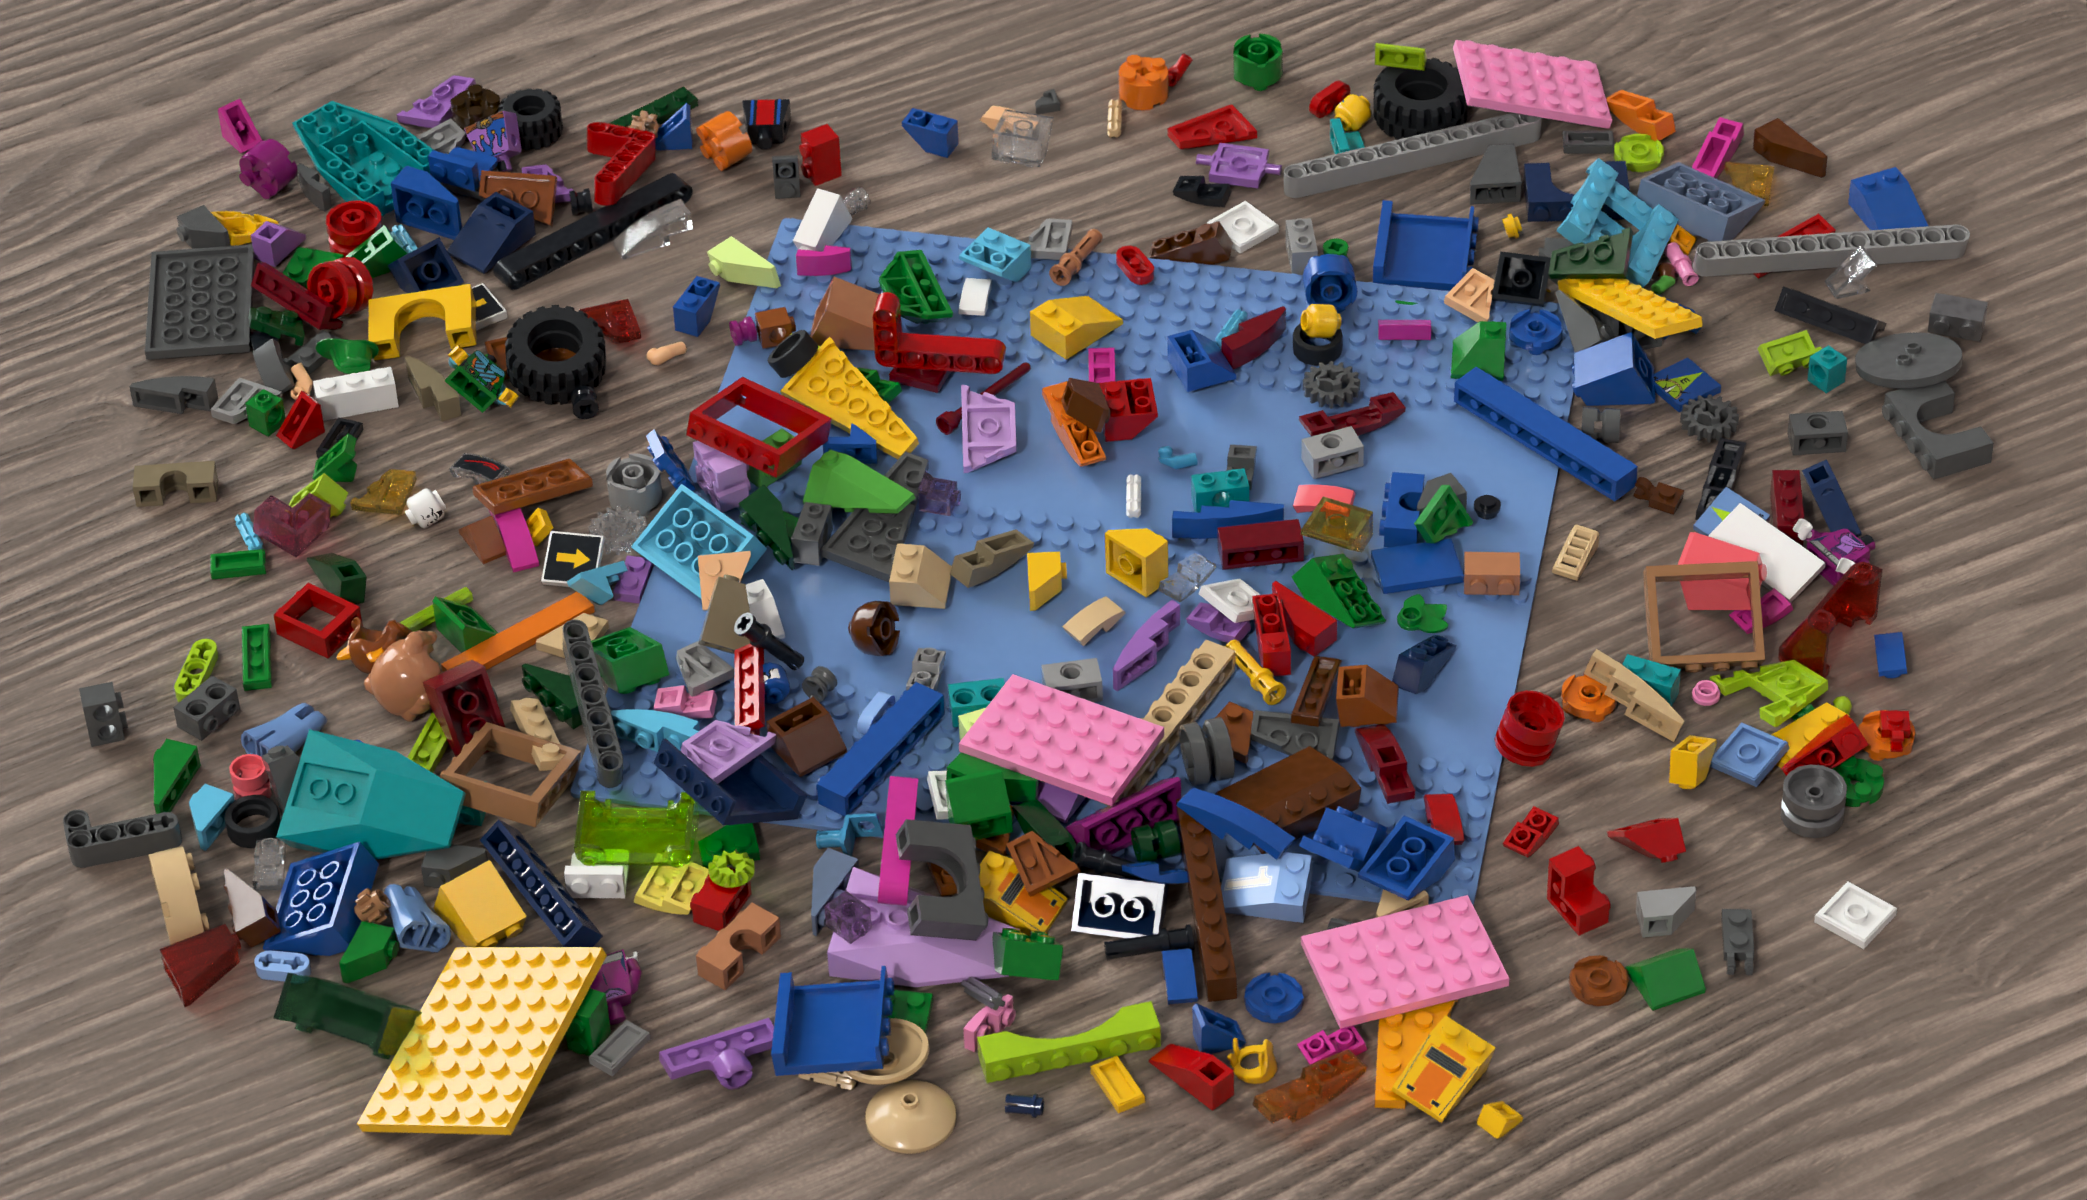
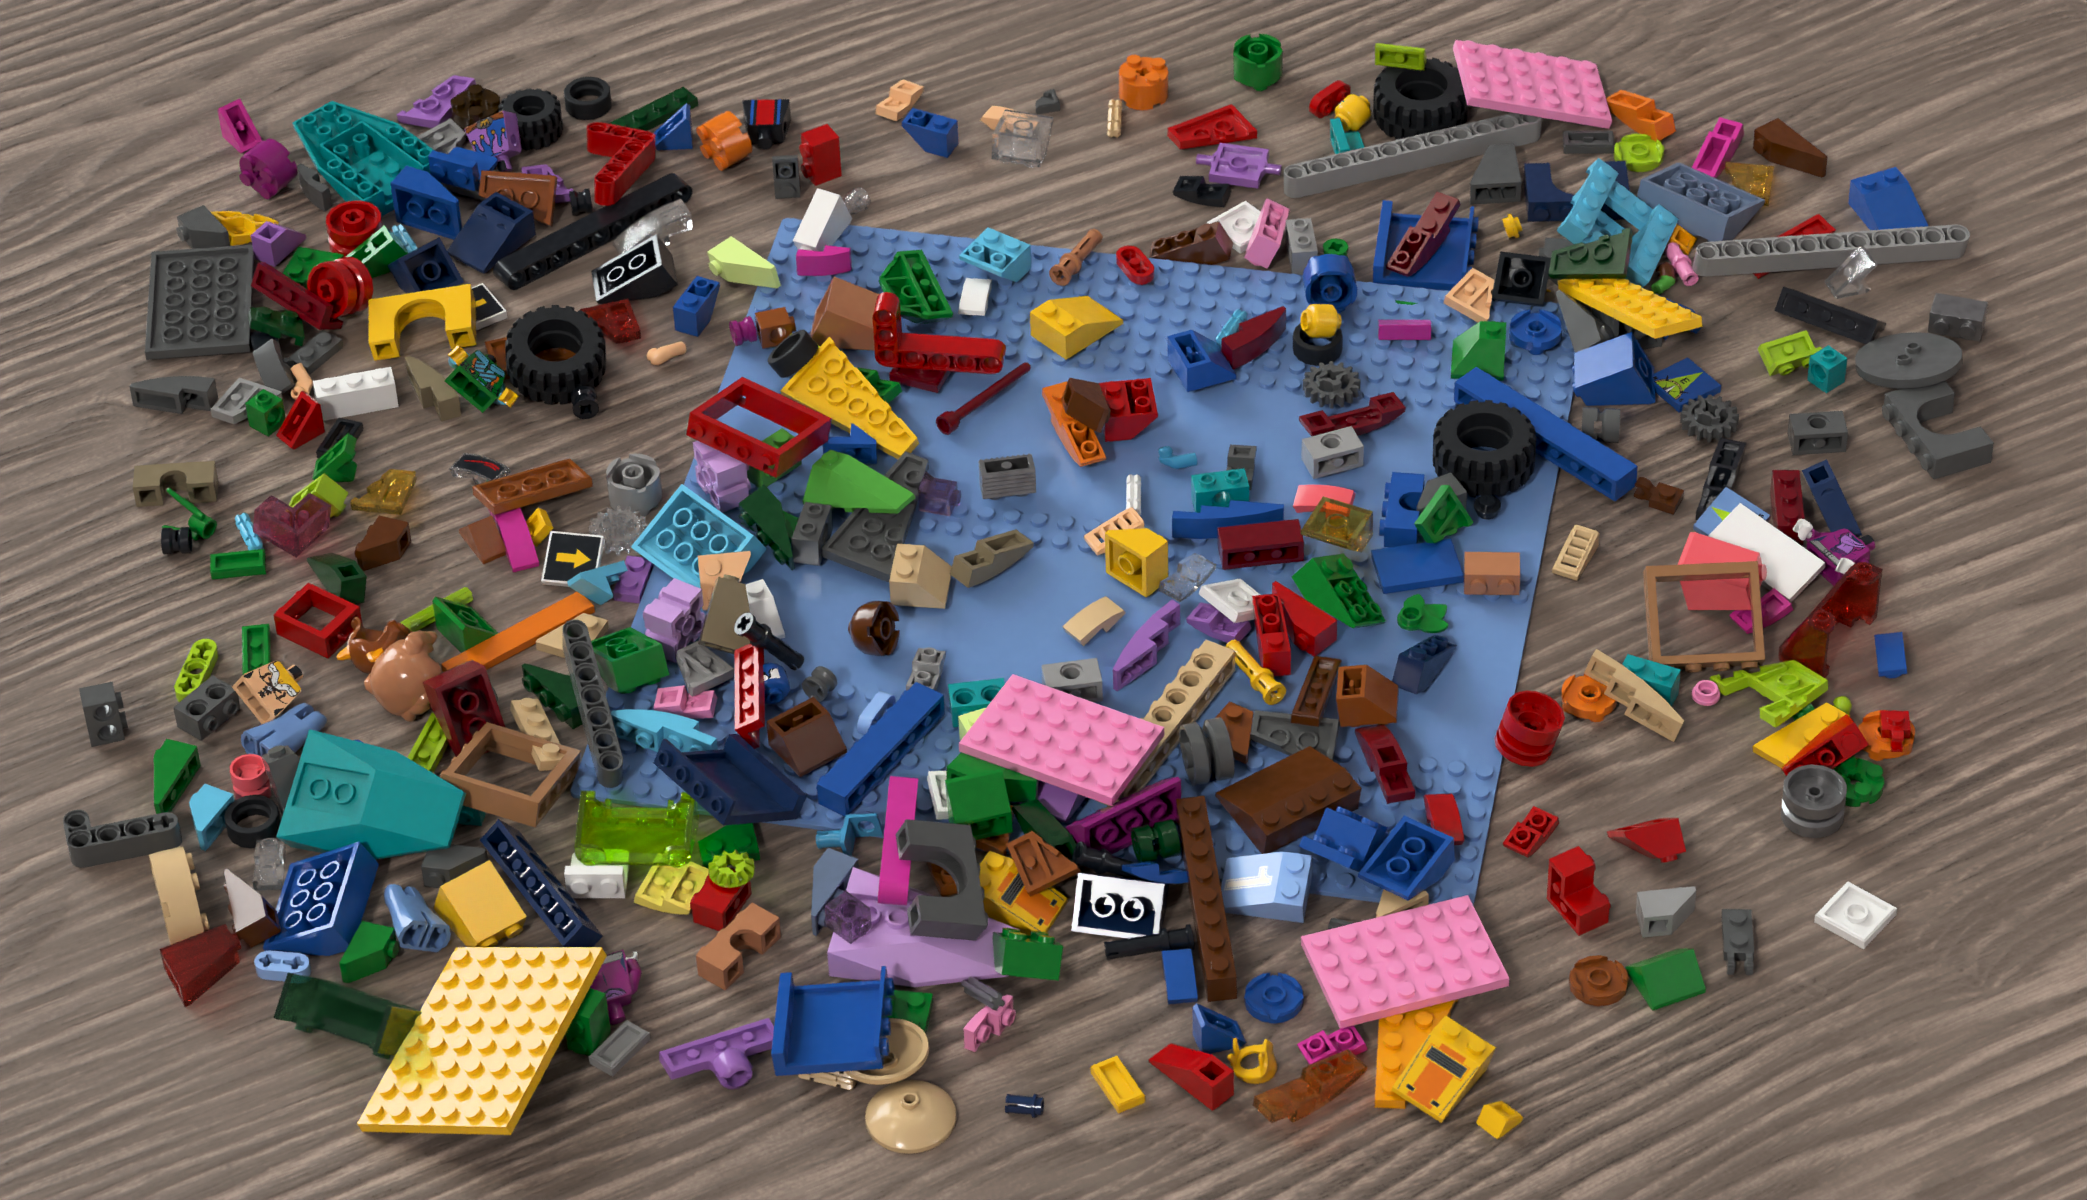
green piece [316,338,379,374] -> none
medium nougat gear [354,888,391,924] -> none
white head [405,488,446,528] -> none
medium nougat gear [628,110,661,137] -> none
blue plate [646,429,696,491] -> none
lavender wing [681,720,776,784] -> none
lavender wing [961,385,1016,473] -> none
lime arch [977,1001,1161,1083] -> none
light grey wing [1027,218,1073,260] -> none
yellow slope [1027,551,1067,611] -> none
dark pink slope [1088,348,1115,383] -> none
red arm [1168,53,1193,87] -> none
blue slope [1176,788,1295,860] -> none
yellow slope [1669,735,1717,789] -> none
medium blue tile [1710,722,1789,787] -> none
none -> black wheel [161,527,193,554]
none -> green plant [162,488,217,541]
none -> light nougat torso [232,661,303,724]
none -> reddish brown slope [354,515,411,571]
none -> black tyre [564,76,612,120]
none -> black slope [591,235,678,305]
none -> lavender brick [643,578,705,663]
none -> light nougat slope [876,79,924,121]
none -> flat silver brick [978,453,1036,500]
none -> light nougat slope [1084,507,1145,556]
none -> bright pink slope [1244,198,1289,269]
none -> dark red slope [1386,192,1461,277]
none -> black tyre [1433,400,1536,497]

